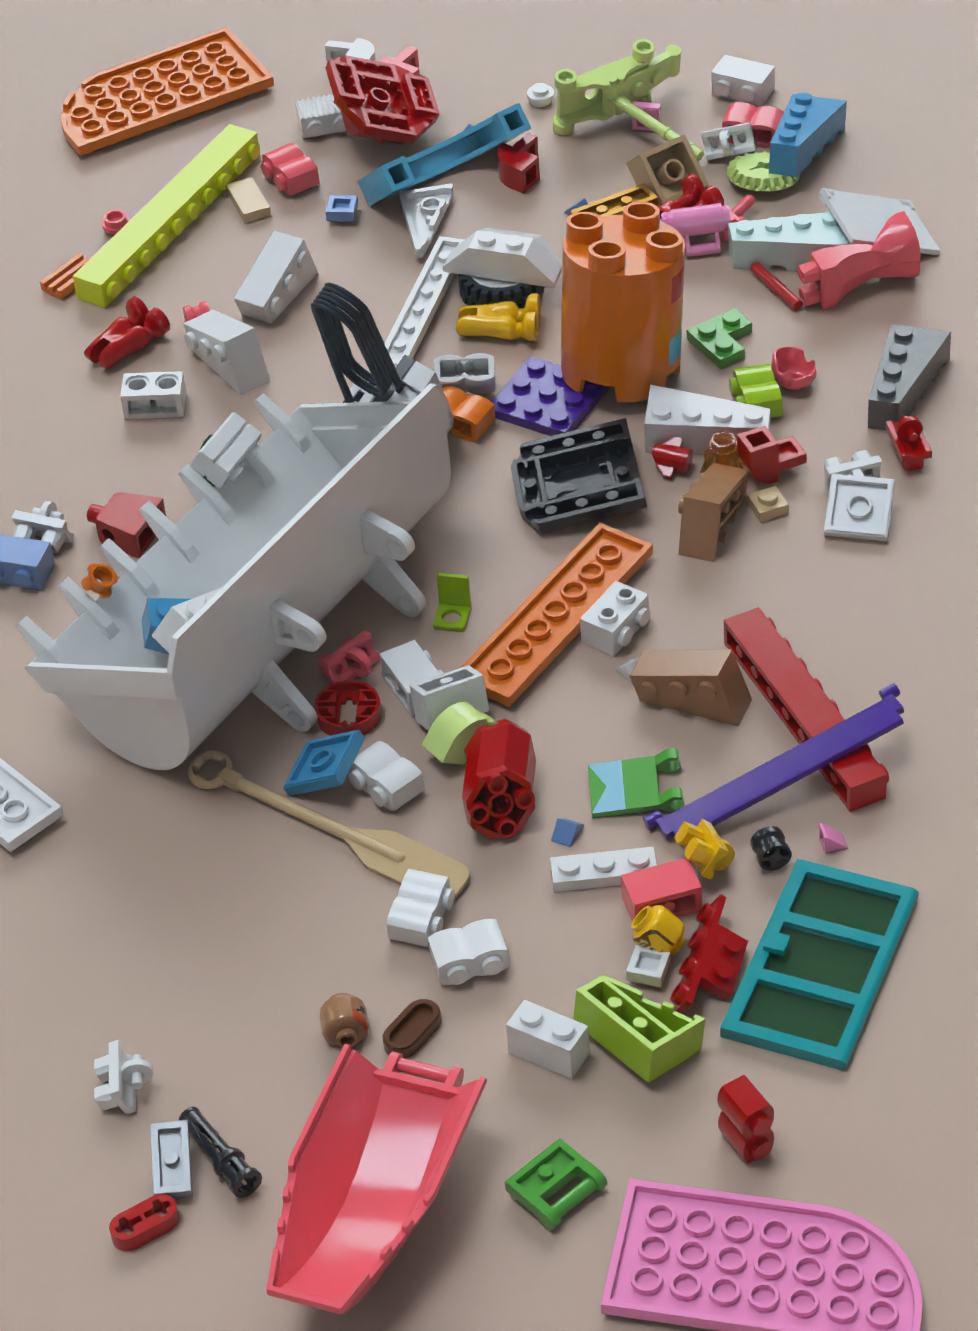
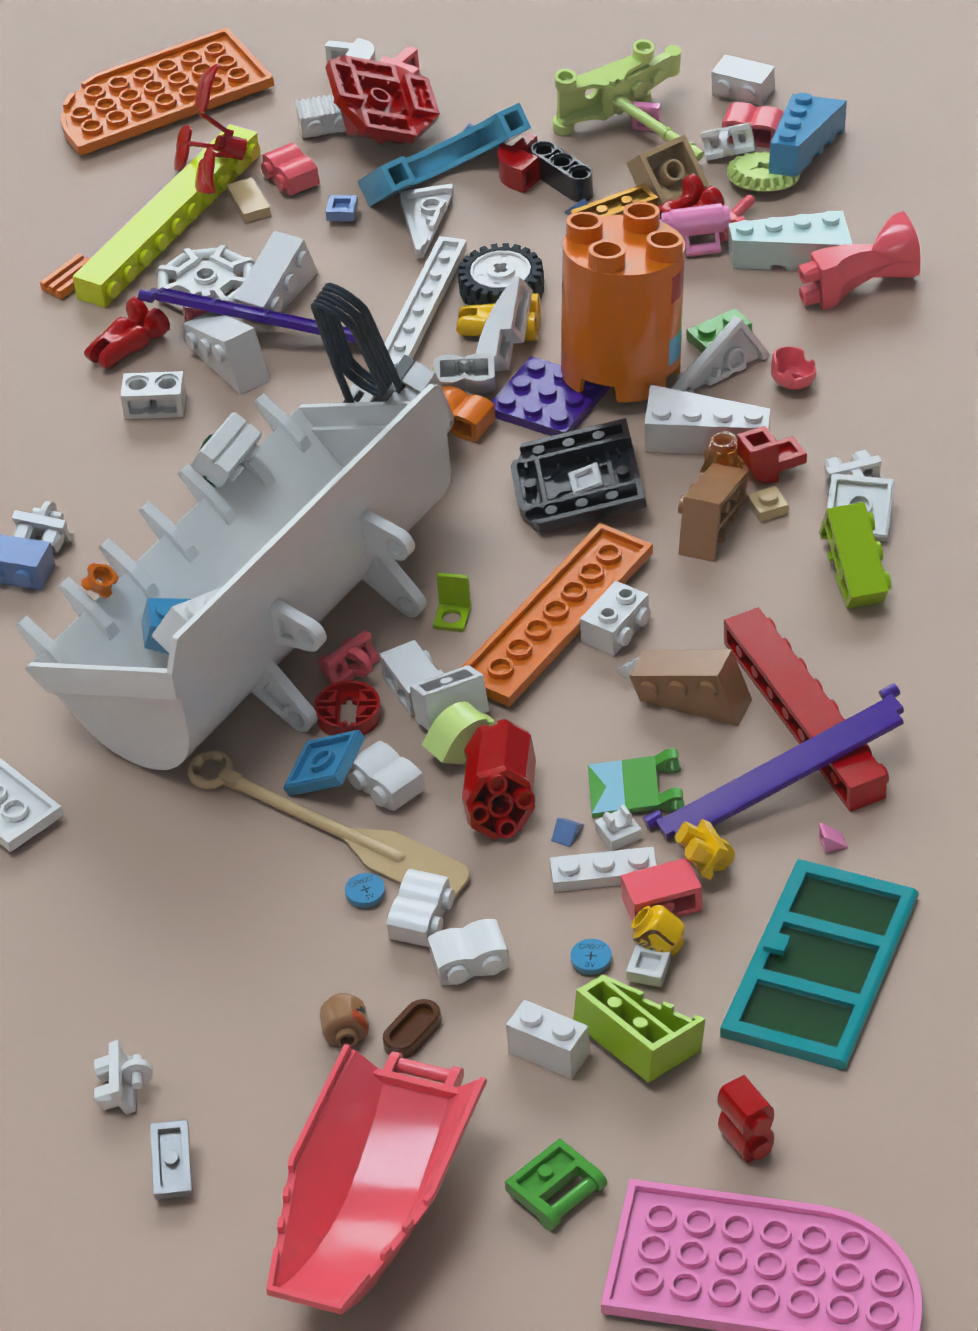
torso [87,492,166,558] -> none
coral plate [102,209,130,235] -> none
red beam [109,1194,179,1251] -> none
black pin [179,1107,262,1198] -> none
white wedge [443,228,562,288] -> none
white plate [527,83,554,108] -> none
red piece [652,437,693,480] -> none
red bracket [670,894,748,1014] -> none
lime brick [729,363,783,418] -> none
red piece [750,262,803,311] -> none
black wheel [750,826,792,871] -> none
white piece [819,188,941,255] -> none
wedge [868,324,951,431] -> none
red hips [886,416,932,471] -> none
none -> dark purple piece [138,287,356,343]
none -> white plate [155,245,255,312]
none -> red plant [174,64,247,194]
none -> dark azure piece [345,873,385,908]
none -> white slope [476,276,533,371]
none -> black beam [531,141,593,202]
none -> white tile [568,462,605,494]
none -> dark azure piece [571,939,612,975]
none -> white tile [595,805,642,851]
none -> white wing [671,316,770,393]
none -> lime wedge [819,501,892,609]

